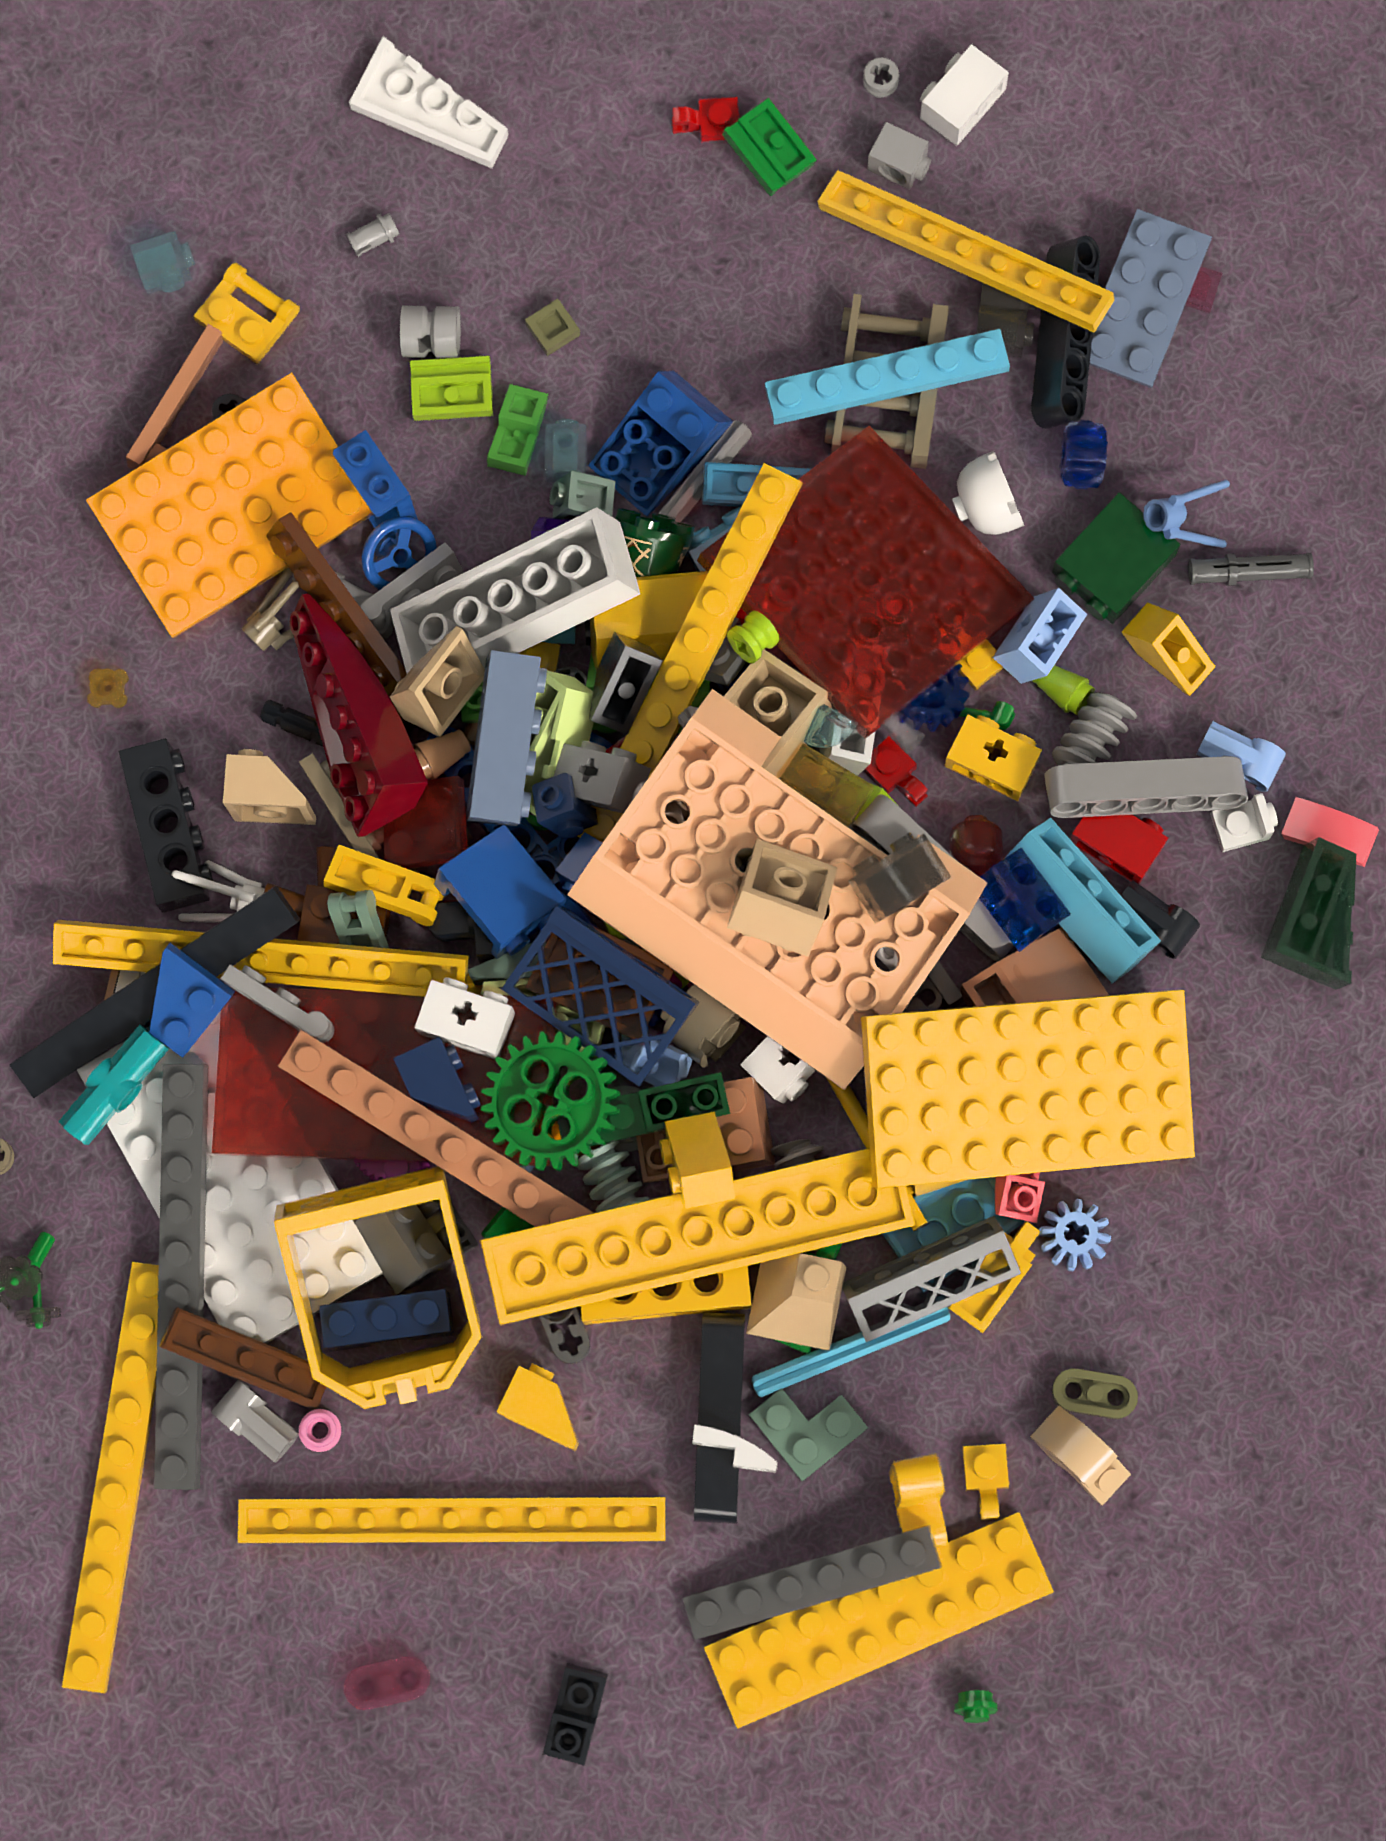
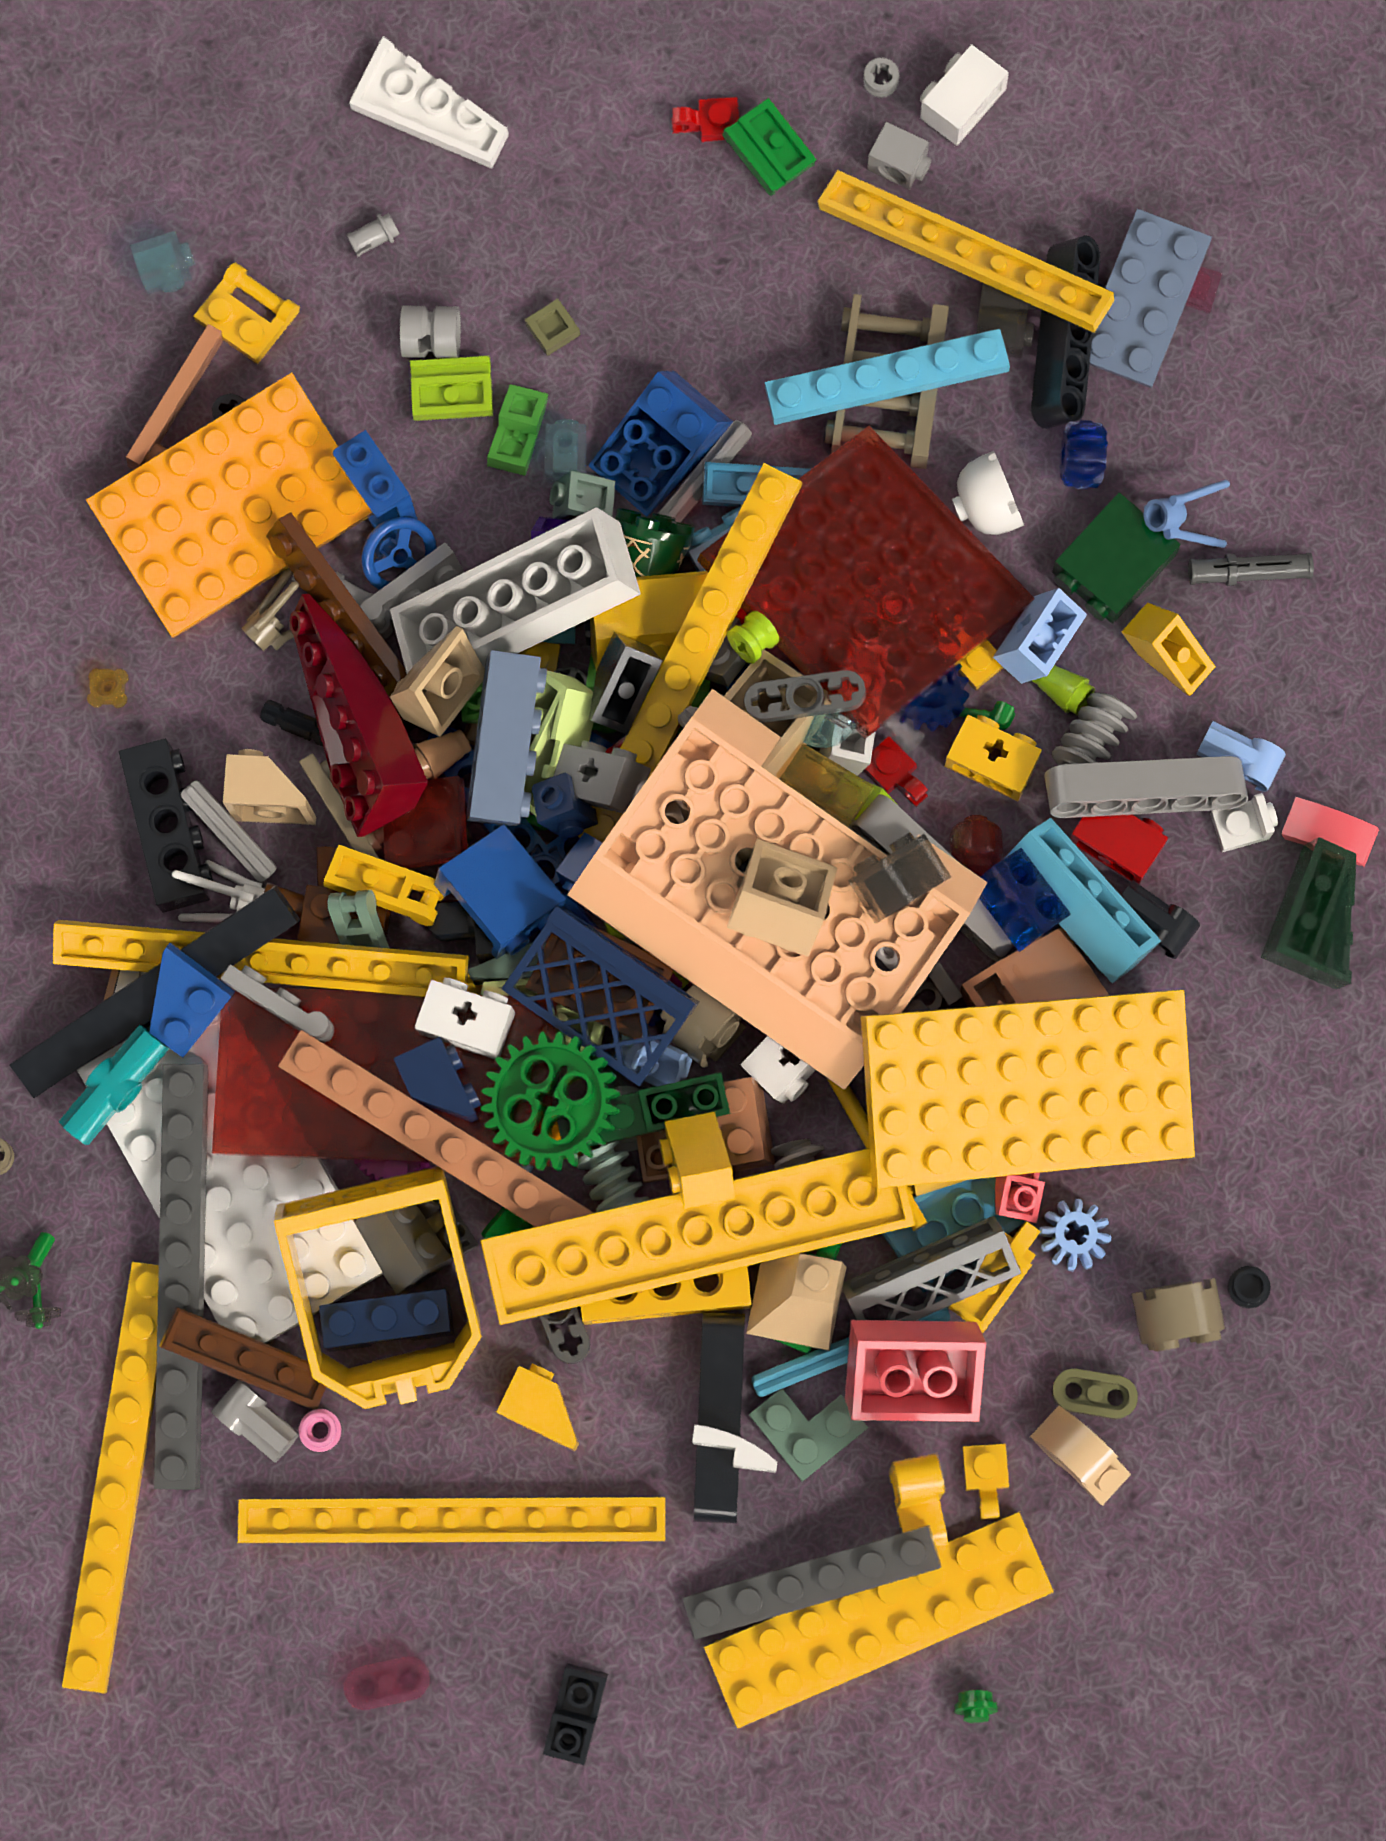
none -> light grey axle [181,780,277,882]
none -> dark grey beam [744,670,866,722]
none -> coral brick [845,1320,986,1422]
none -> dark tan brick [1131,1278,1226,1352]
none -> black plate [1227,1266,1271,1309]

